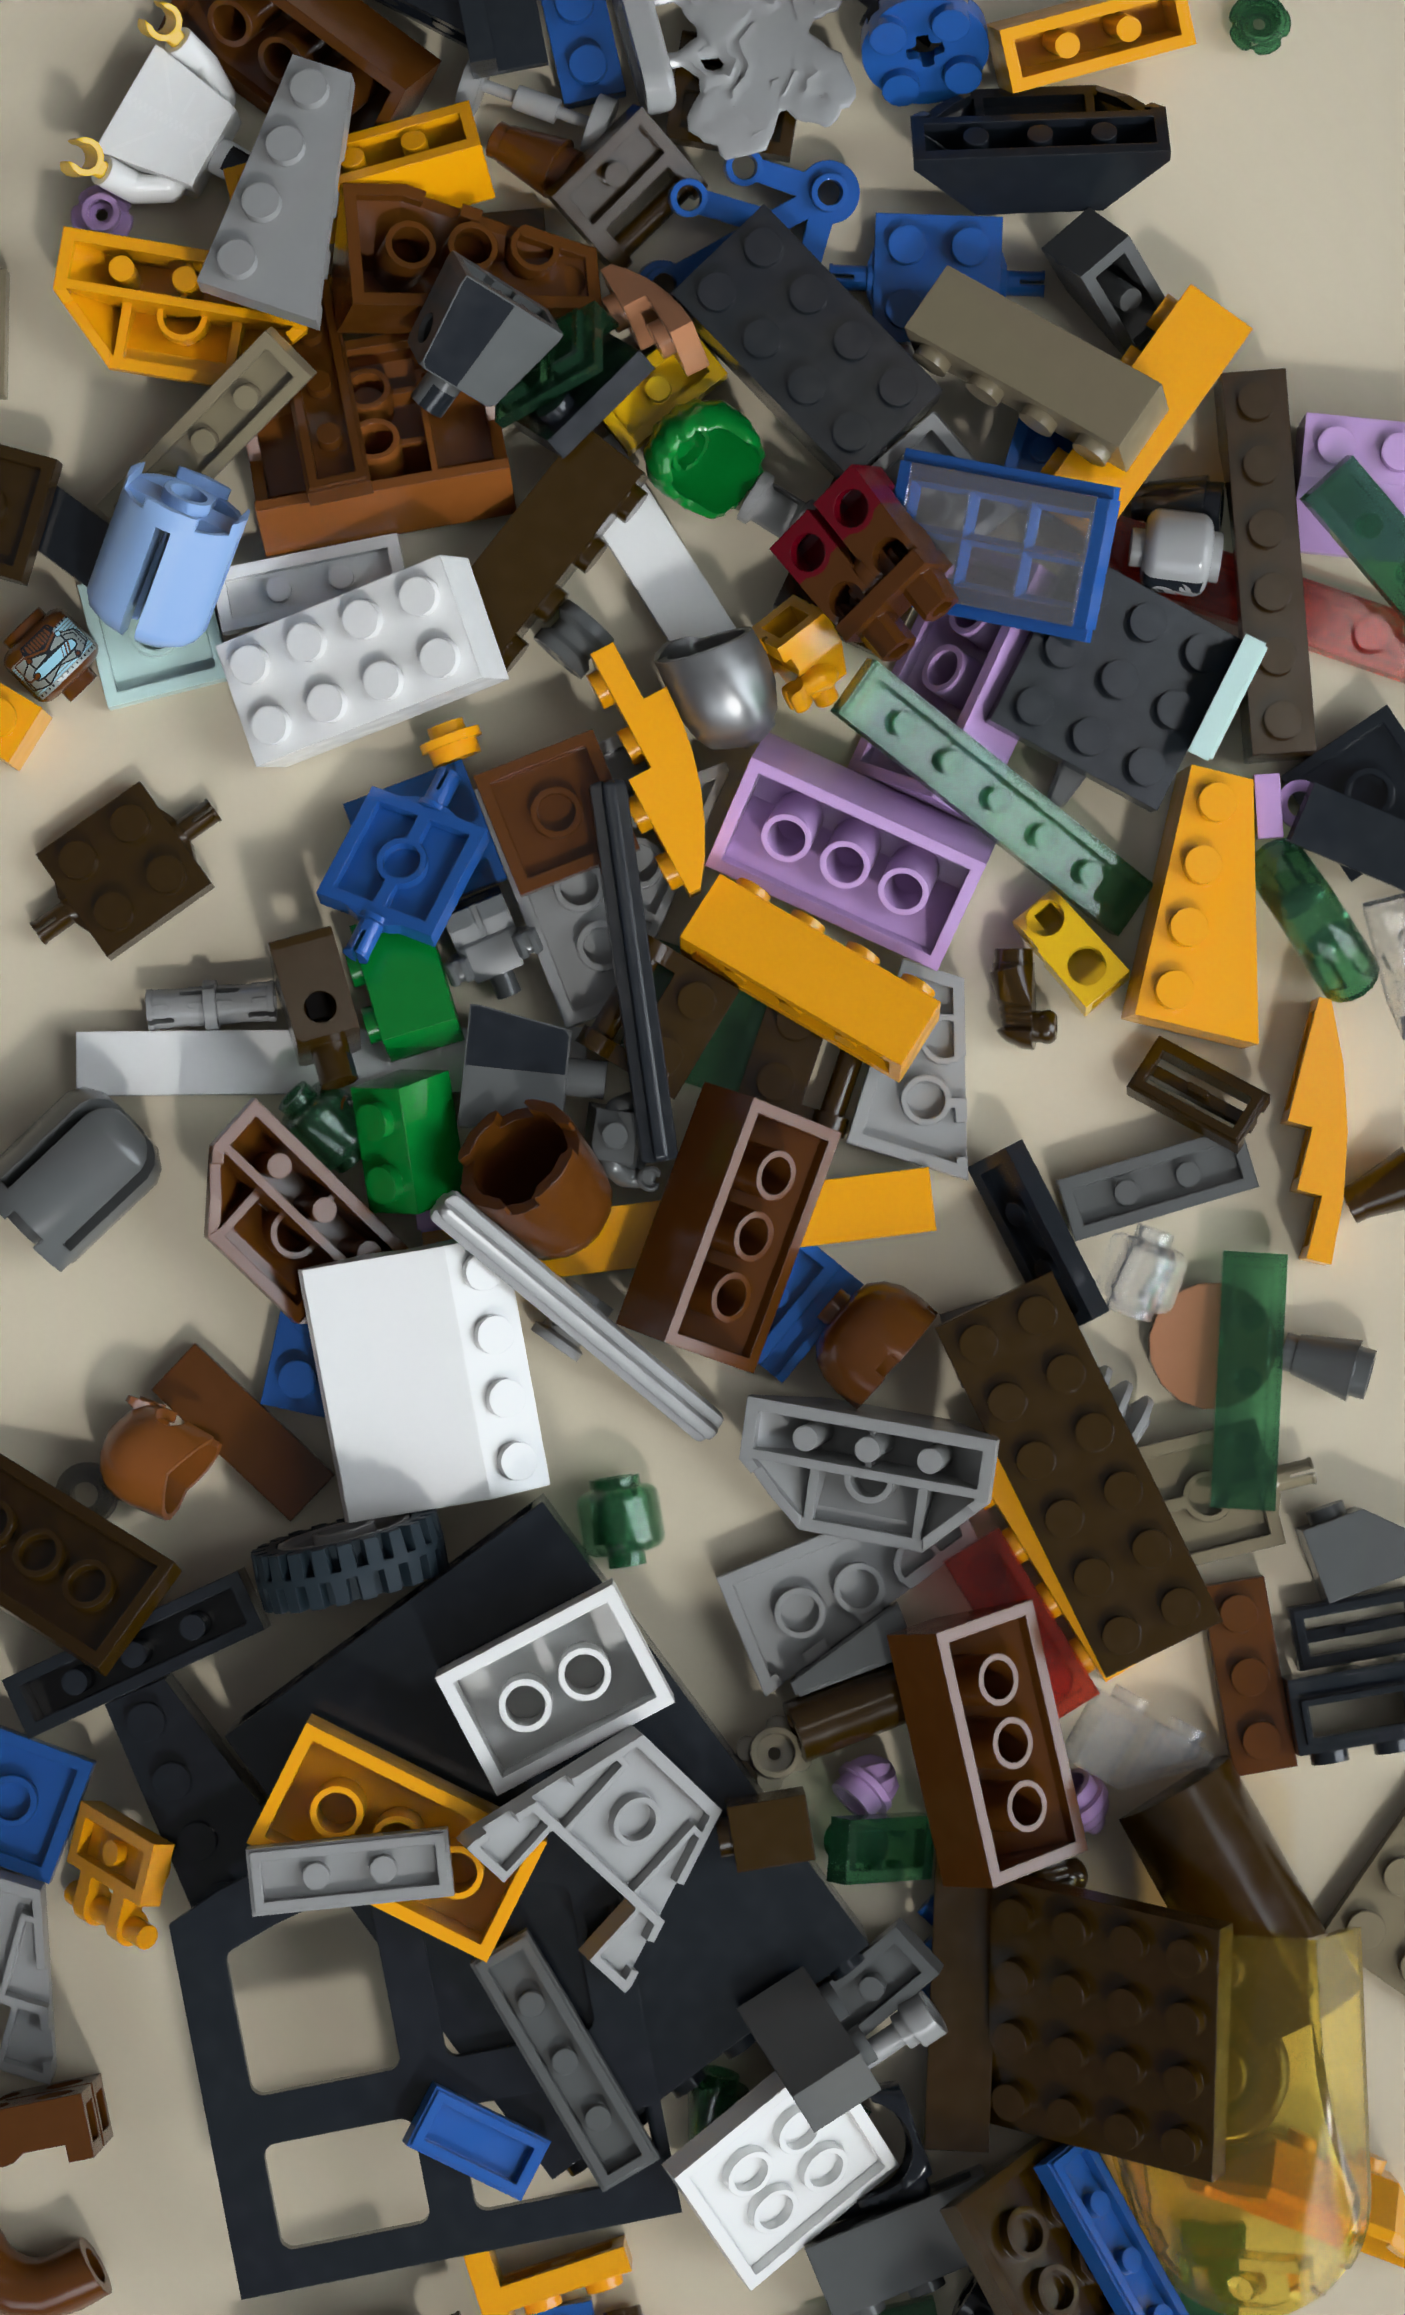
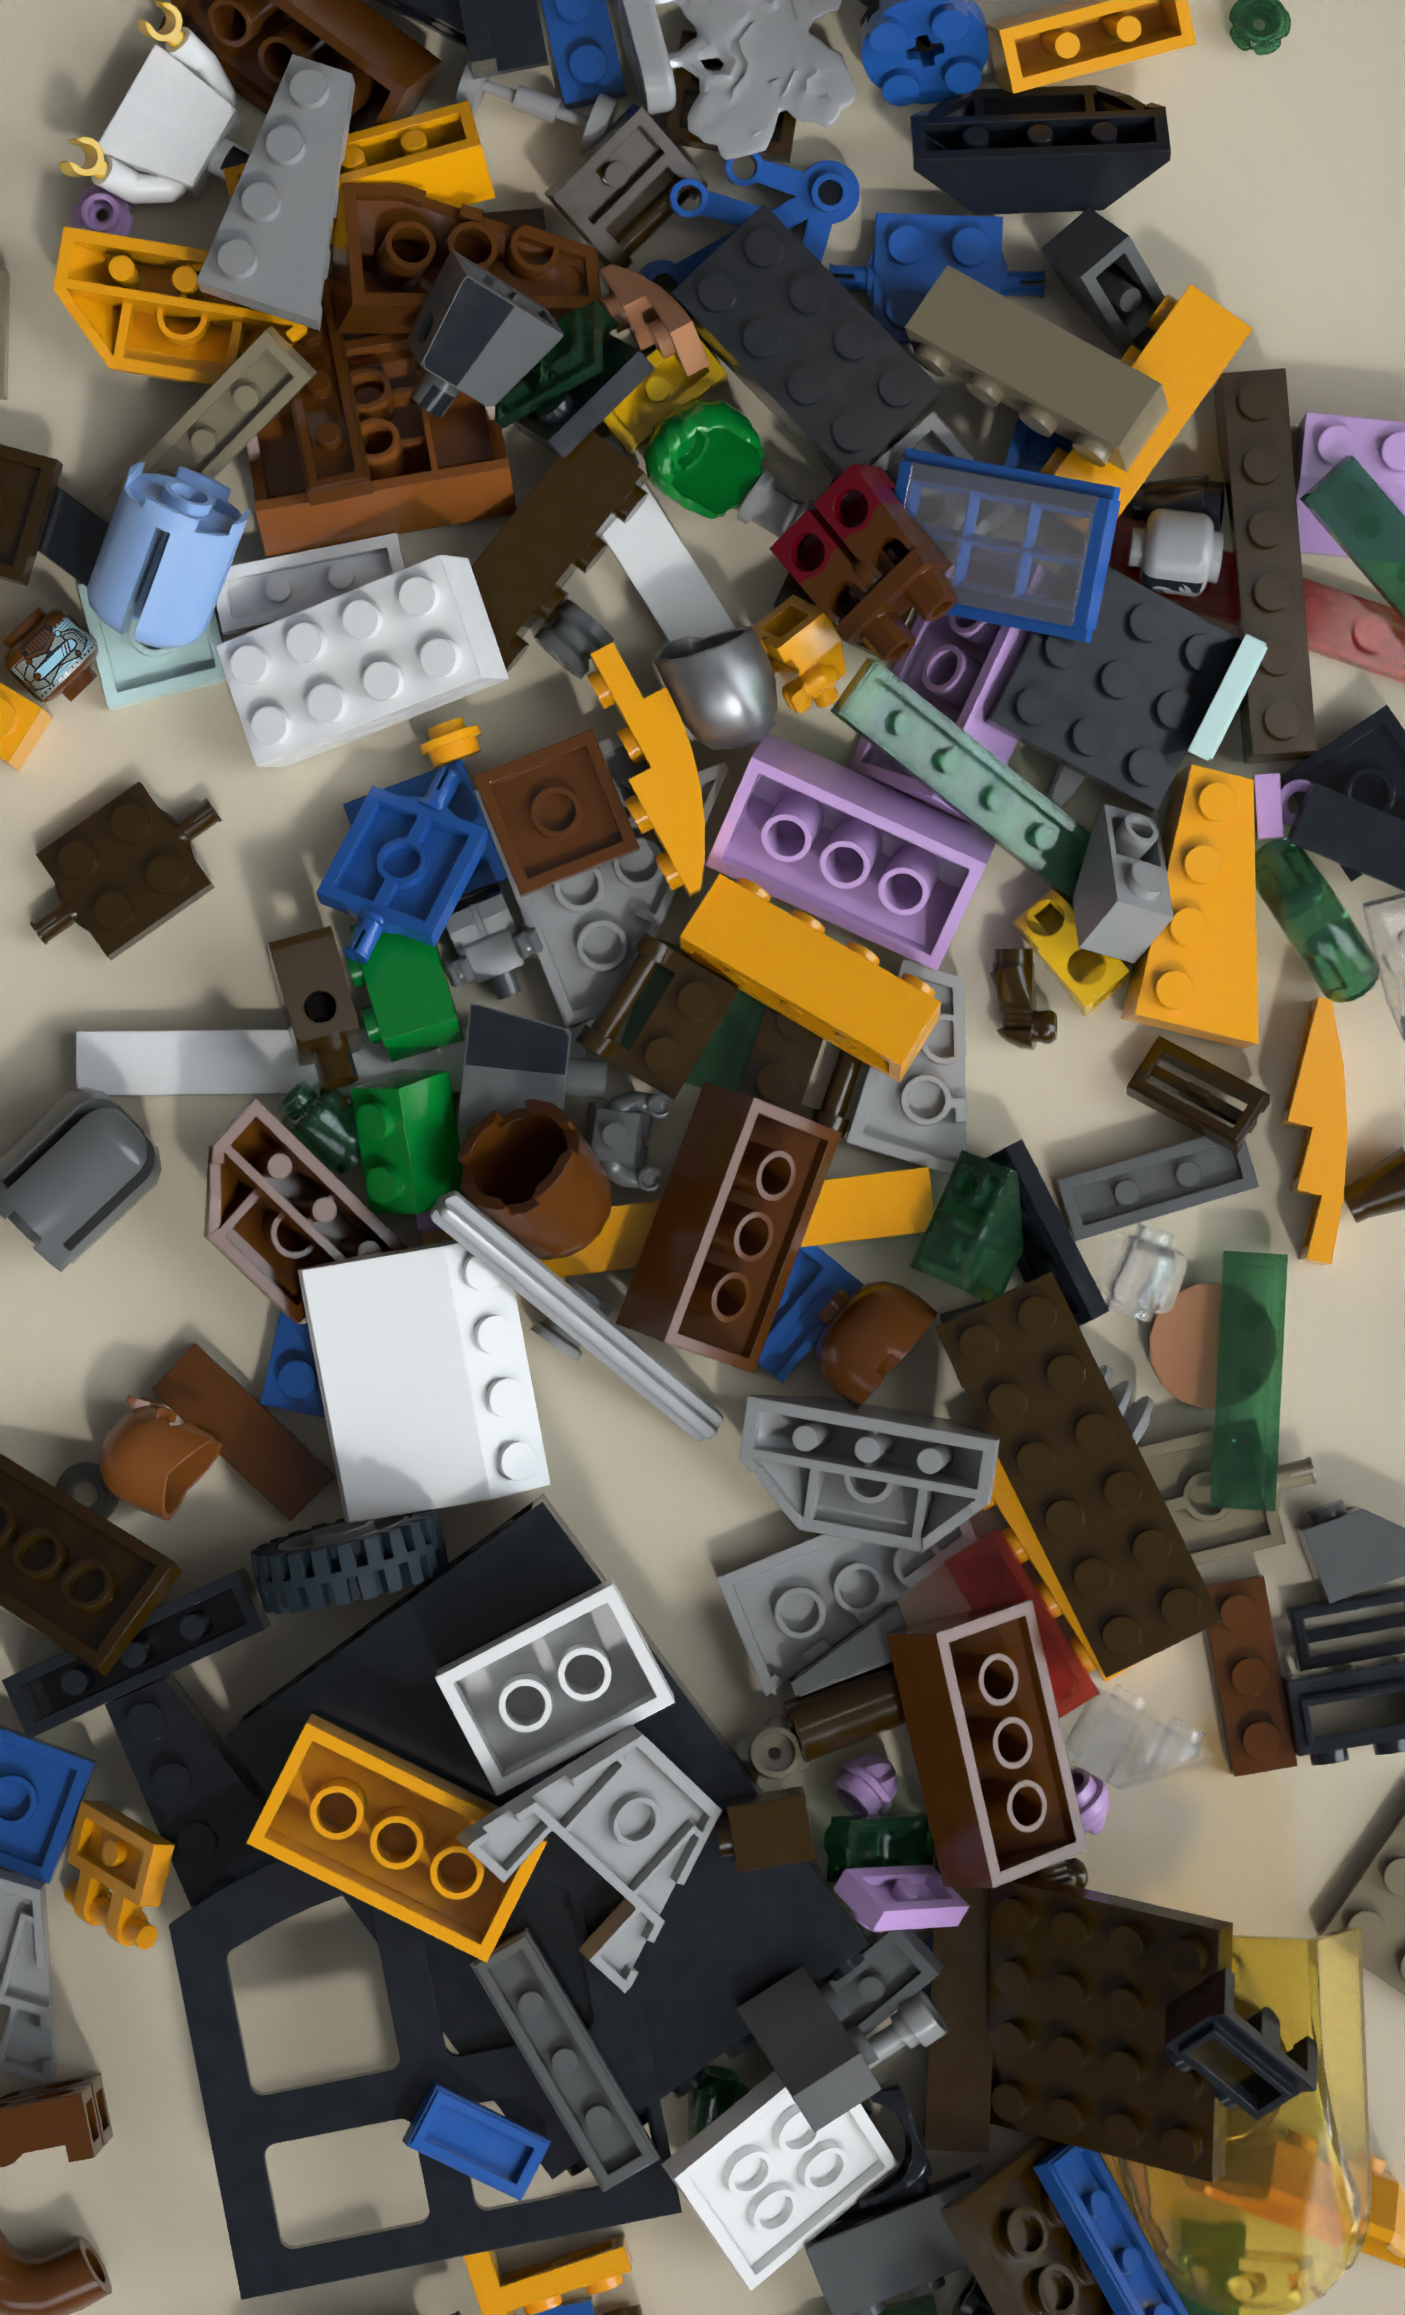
light grey pin [145,980,277,1031] -> none
light grey tile [246,1826,455,1917] -> none
reddish brown cone [486,121,583,199] -> none
clear green head [576,1473,665,1569] -> none
black axle [589,779,678,1163] -> none
dark brown brick [1119,1755,1355,2043] -> none
dark grey cone [1278,1332,1377,1401] -> none
none -> lavender plate [833,1865,970,1932]
none -> clear green slope [910,1150,1024,1302]
none -> light grey slope [1072,804,1174,964]
none -> black window [1165,1967,1317,2121]

